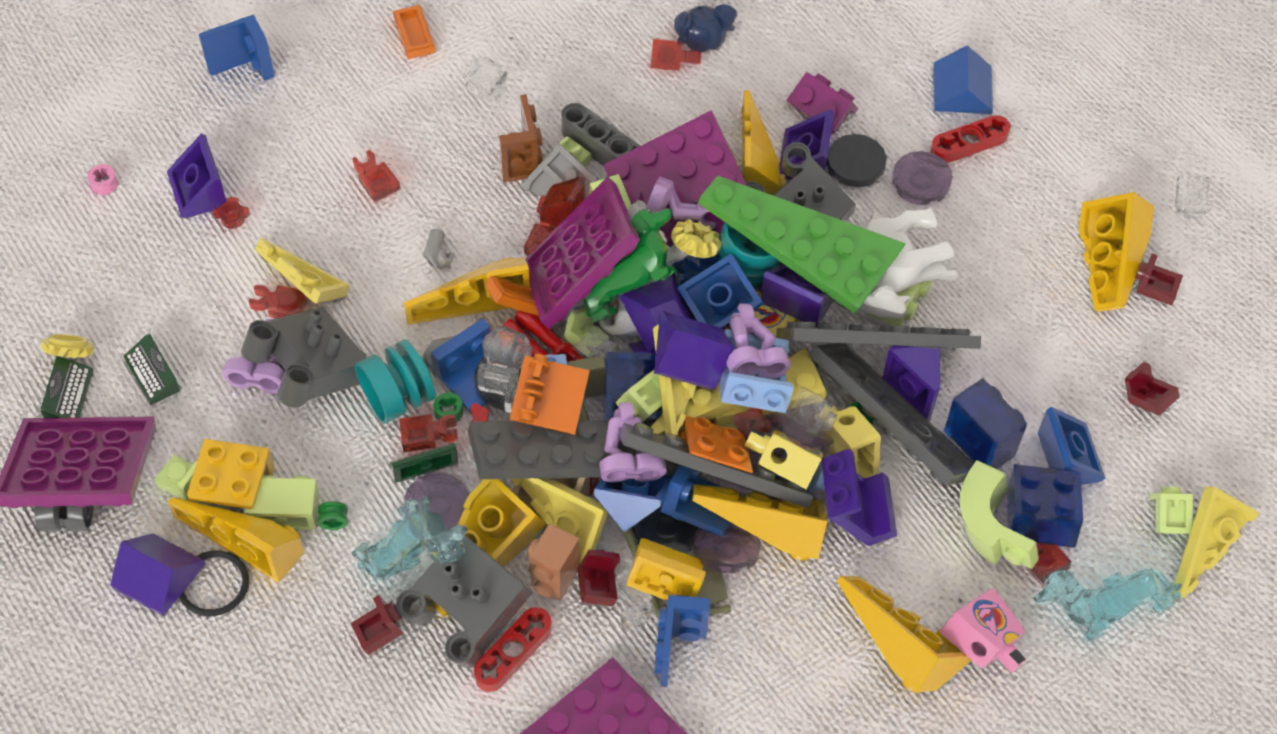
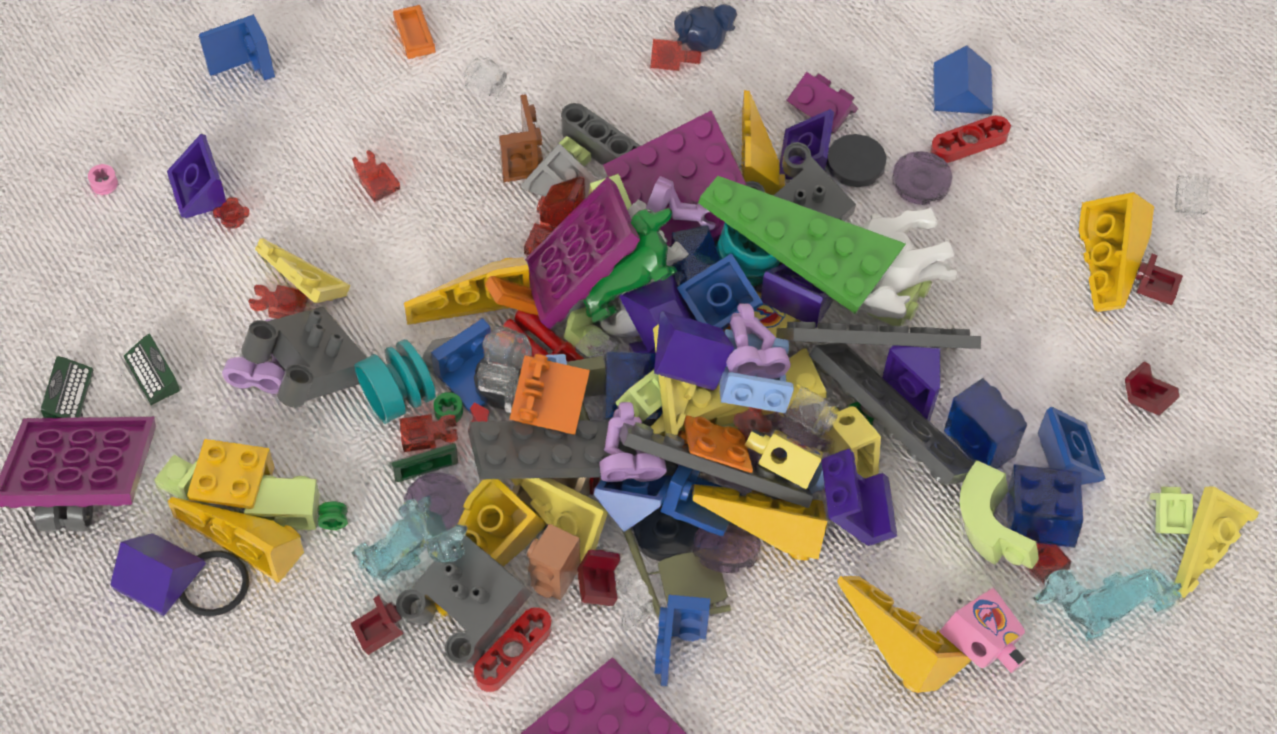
light yellow gear [40,334,94,358] -> none
light grey arm [424,229,453,269] -> none
yellow bracket [626,538,706,601] -> none
light yellow gear [671,219,722,258] -> none

